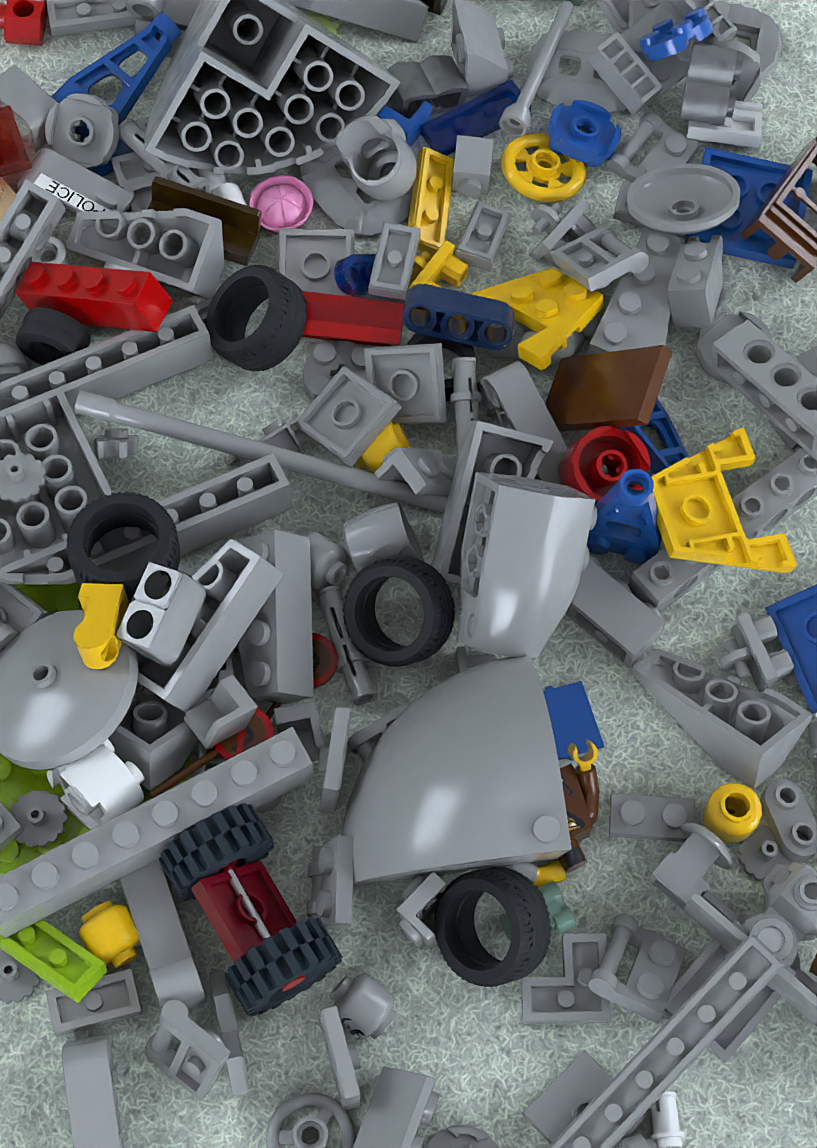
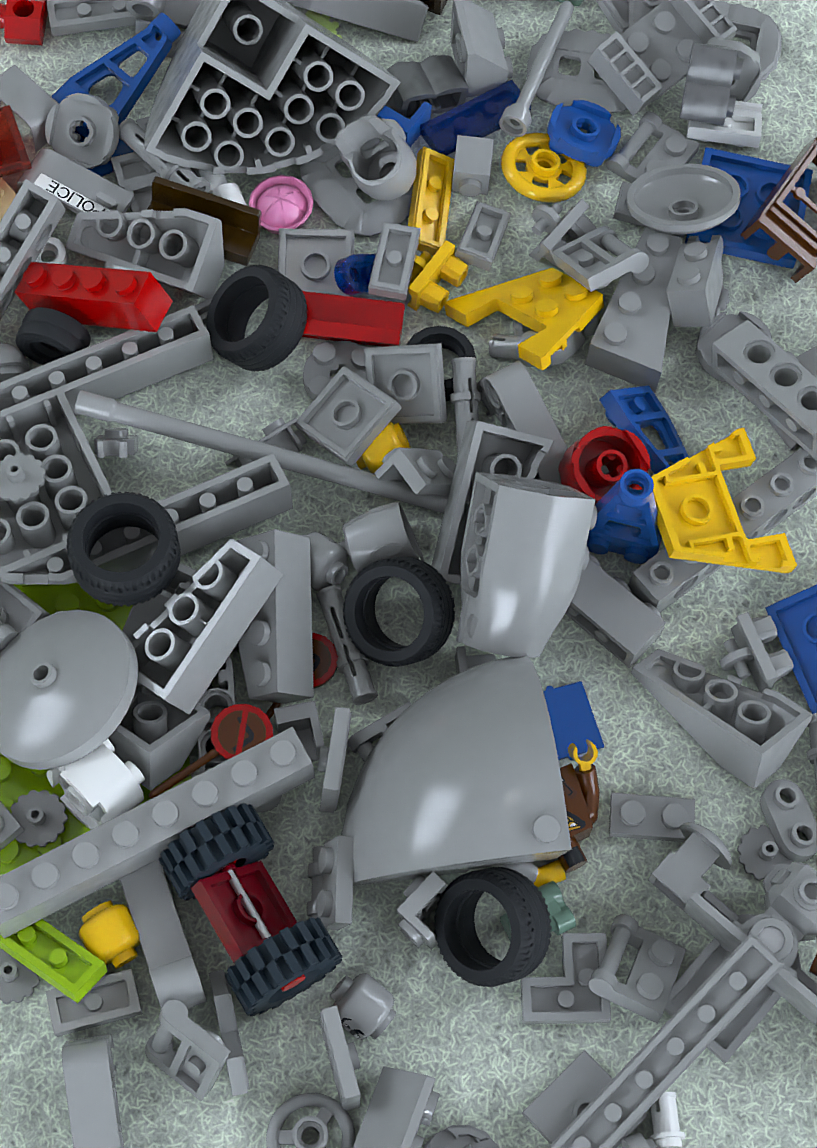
yellow leg [73,583,130,669] -> none
light grey piece [115,562,206,664] -> none
light grey panel [184,674,258,749] -> none
dark blue beam [402,284,515,350] -> none
reddish brown tile [545,345,672,432] -> none
blue plate [639,7,714,61] -> none
yellow head [703,783,762,843] -> none

